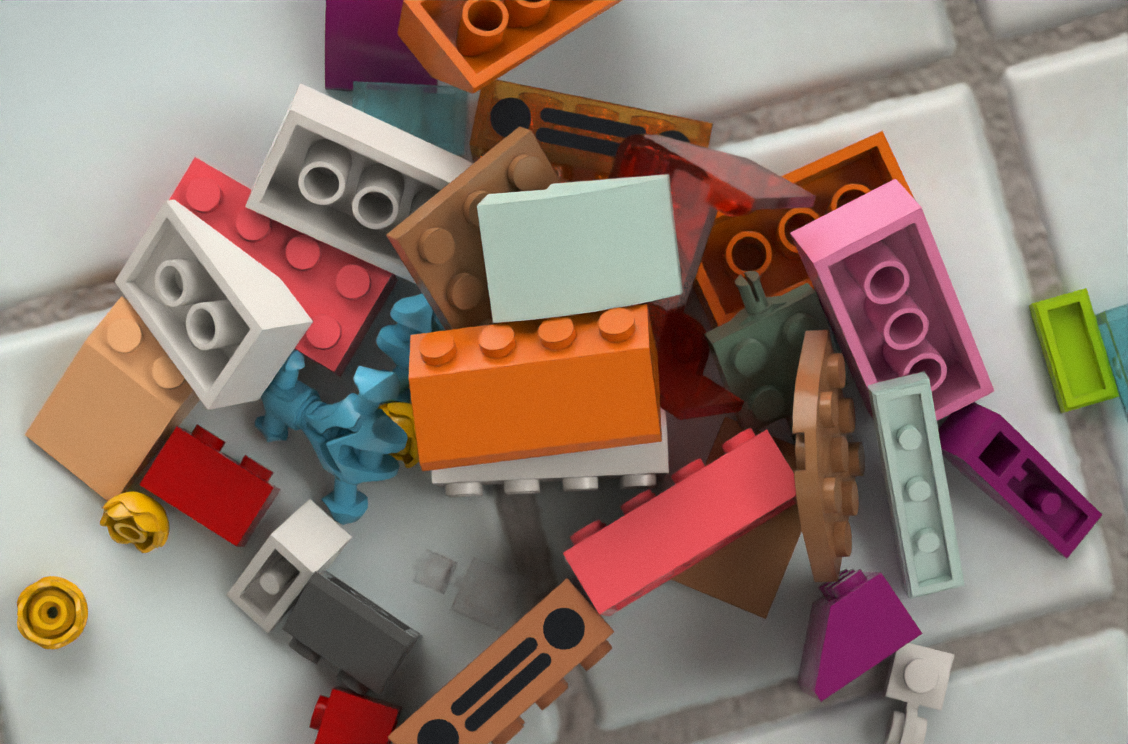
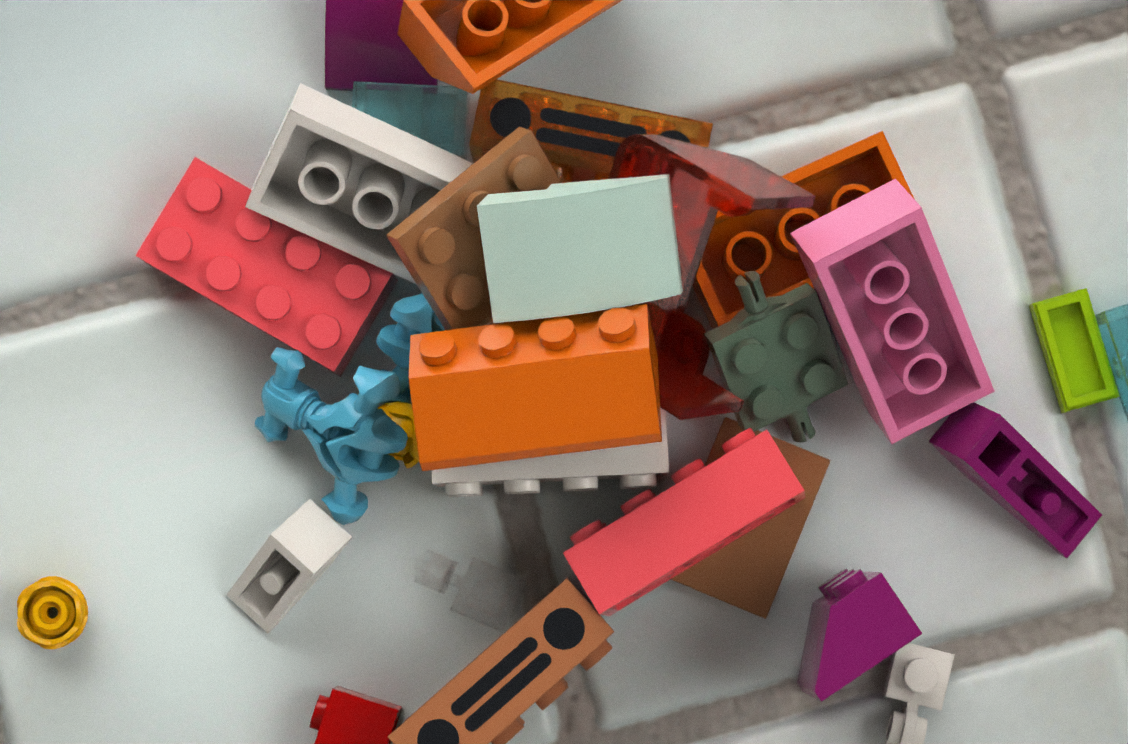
light nougat slope [25,296,200,501] -> none
yellow plate [100,491,170,553] -> none
white slope [115,200,313,410] -> none
red brick [139,424,281,547] -> none
dark grey slope [282,571,421,696] -> none
medium nougat plate [793,330,865,582] -> none
light aqua tile [868,371,965,599] -> none

